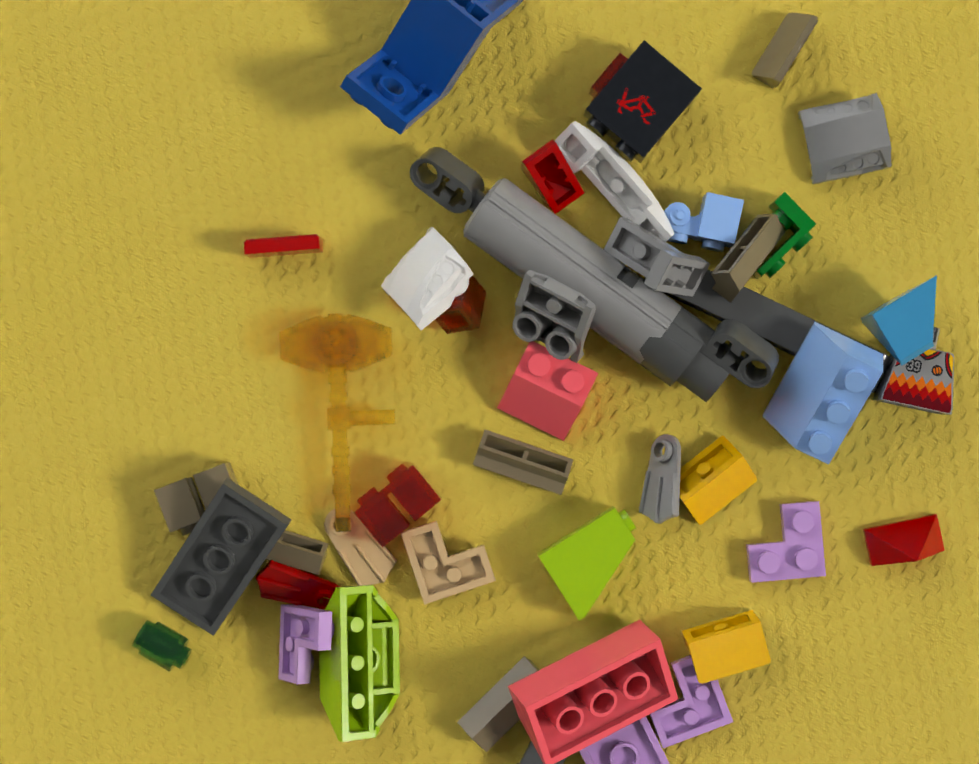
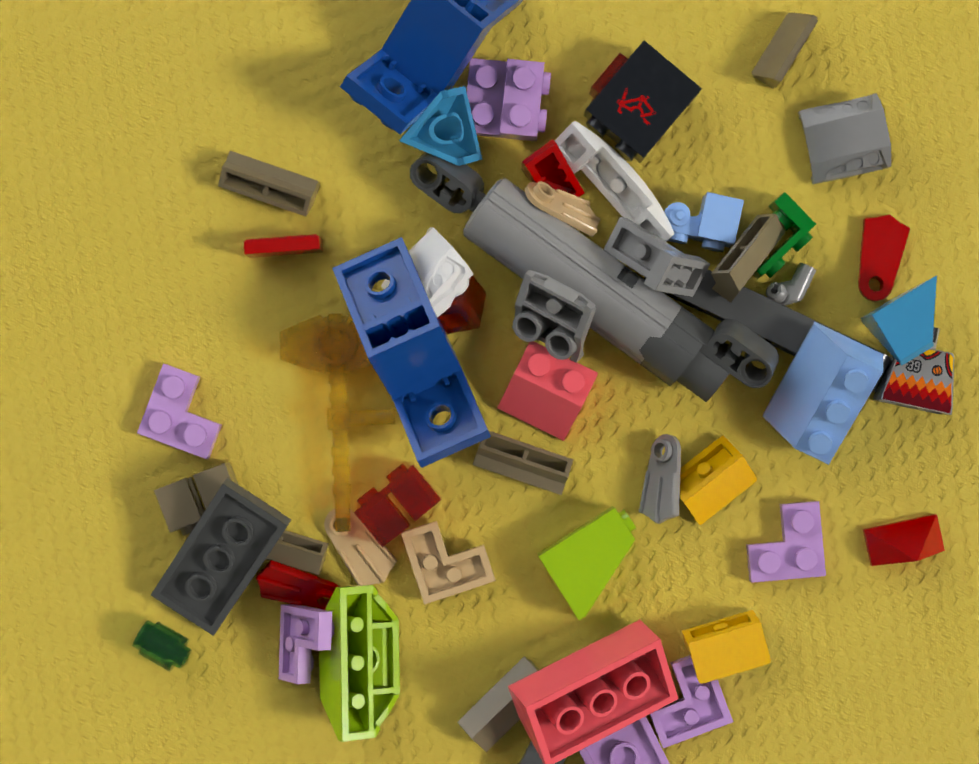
none -> lavender plate [137,363,222,459]
none -> dark tan piece [218,151,320,217]
none -> blue bracket [332,237,491,468]
none -> dark azure slope [399,86,483,166]
none -> lavender plate [467,58,551,141]
none -> tan piece [525,181,600,237]
none -> light grey arm [766,263,816,306]
none -> red piece [858,214,910,301]

